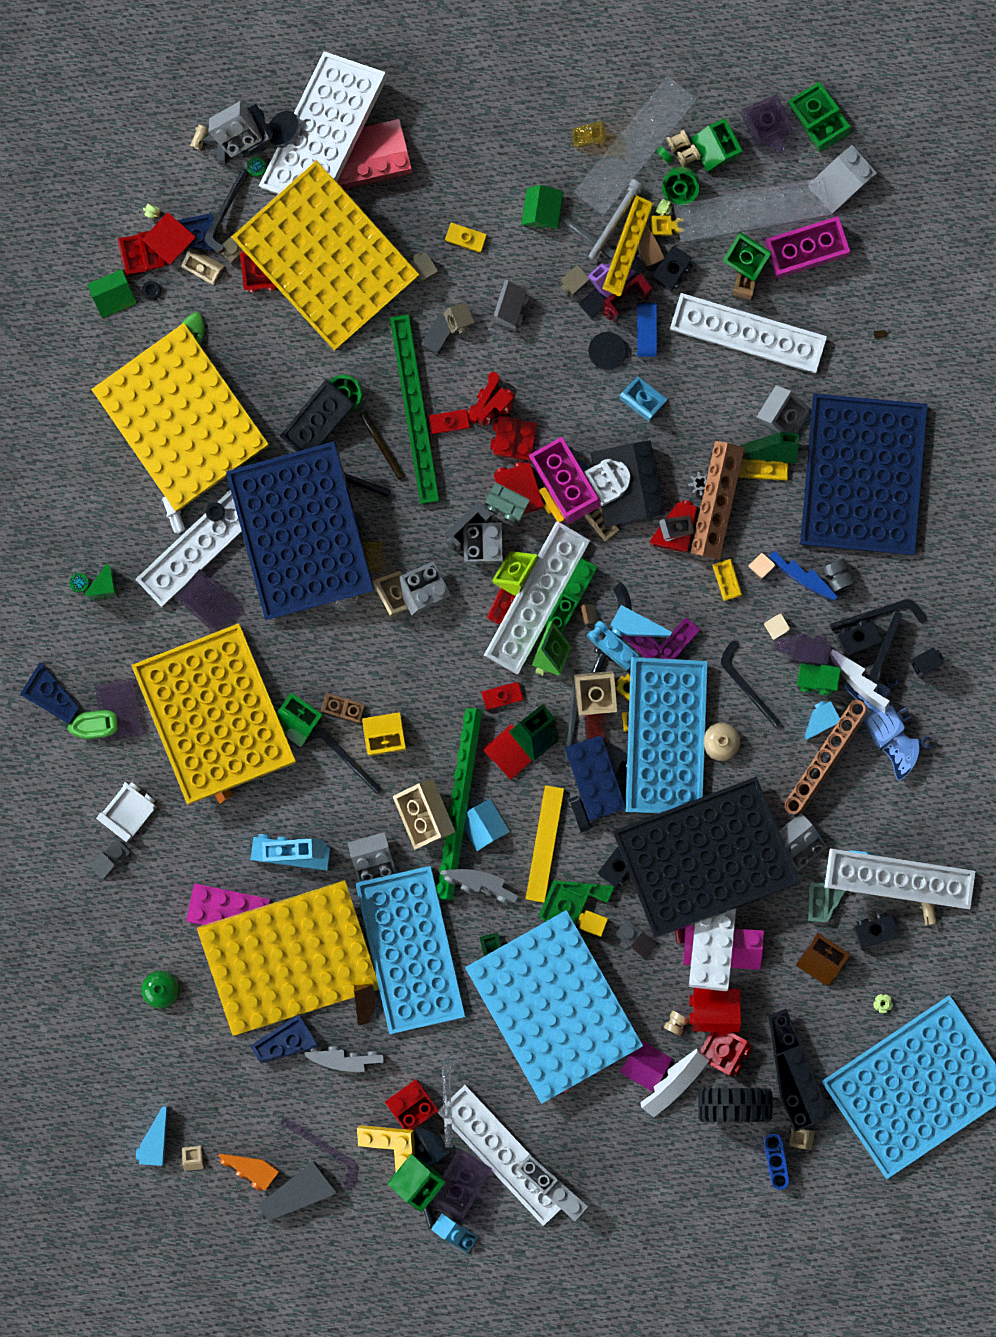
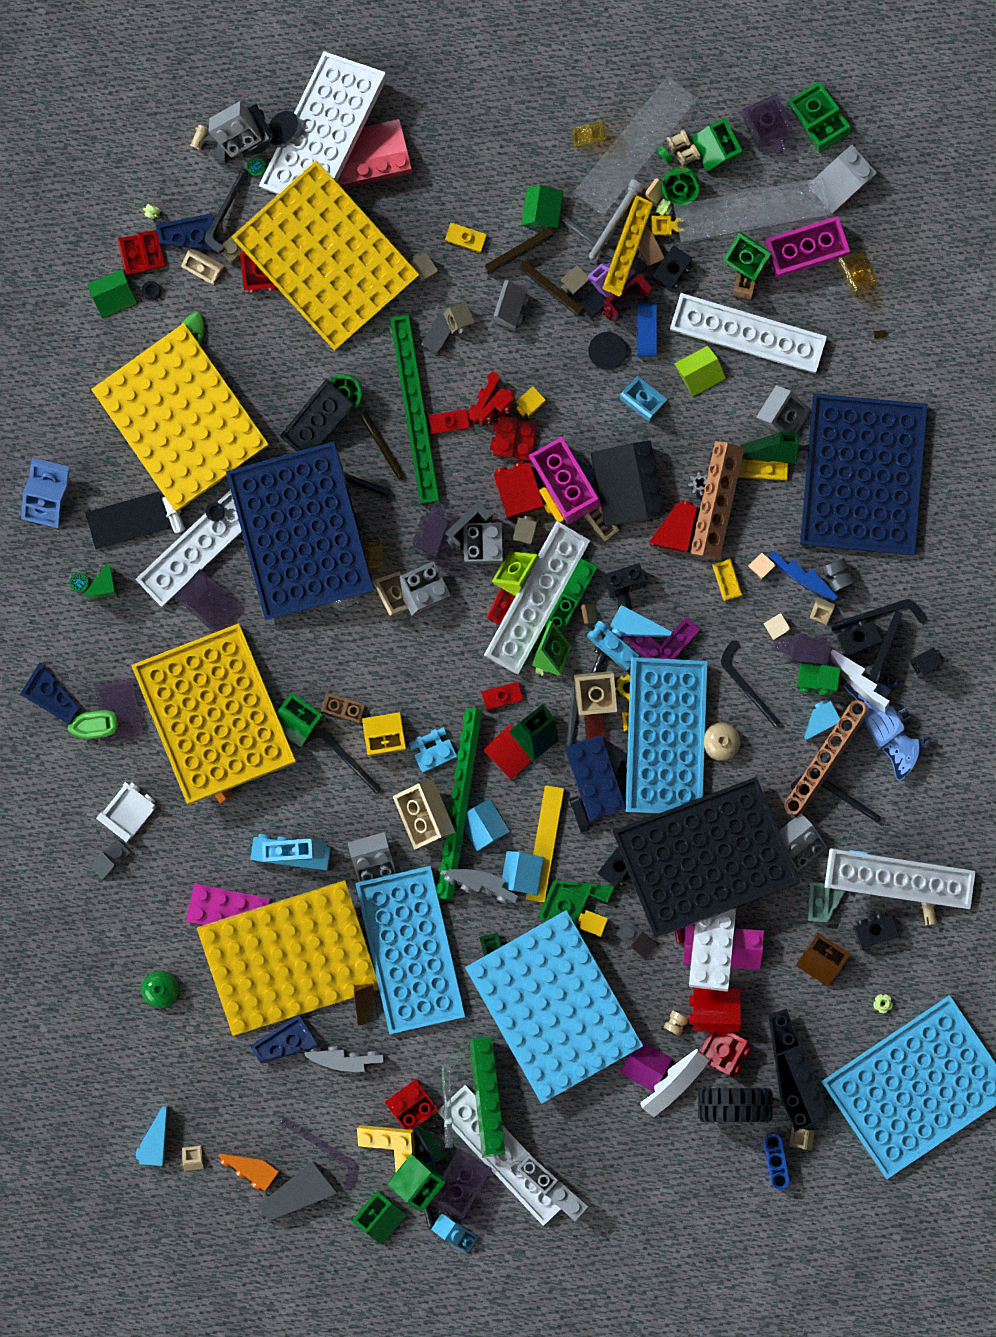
red tile [142,212,196,266] -> none
sand green brick [485,482,530,523] -> none
white slope [584,459,630,506] -> none
dark grey slope [659,515,695,541] -> none
none -> medium blue bracket [21,458,70,528]
none -> black tile [85,492,169,549]
none -> green slope [352,1190,407,1245]
none -> medium azure plate [409,727,457,773]
none -> clear purple hinge [412,502,448,560]
none -> green brick [469,1037,505,1158]
none -> dark brown tile [485,228,553,275]
none -> medium azure slope [502,851,544,895]
none -> dark tan brick [513,516,537,546]
none -> yellow brick [516,386,546,418]
none -> dark brown tile [520,261,583,317]
none -> black brick [603,563,646,598]
none -> light nougat slope [645,179,663,204]
none -> lime slope [674,346,726,397]
none -> black piece [791,771,881,823]
none -> tan slope [809,597,835,625]
none -> clear yellow slope [836,251,879,297]

